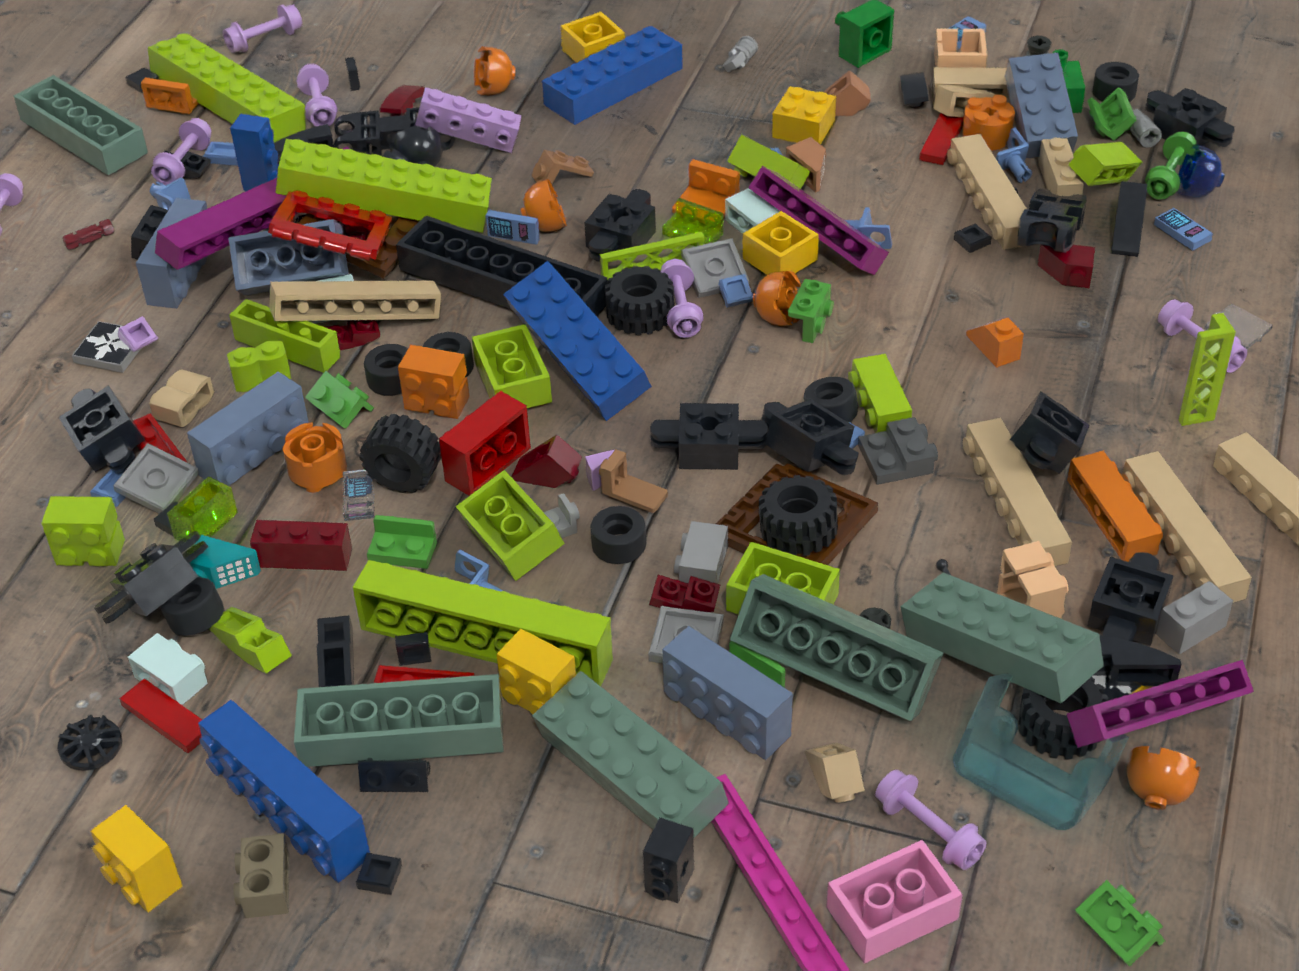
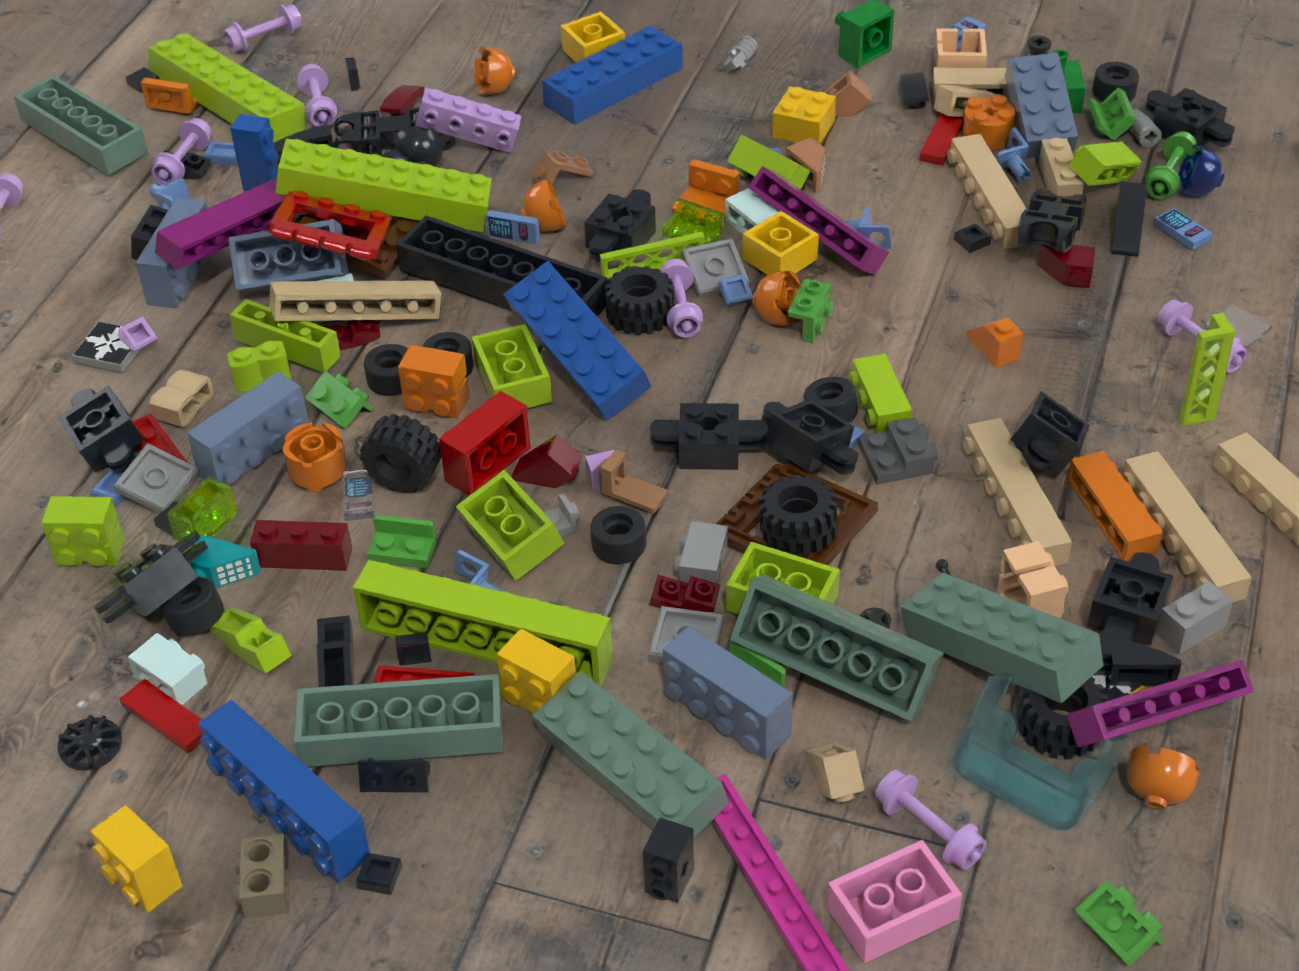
dark red axle [63,219,114,250] -> none

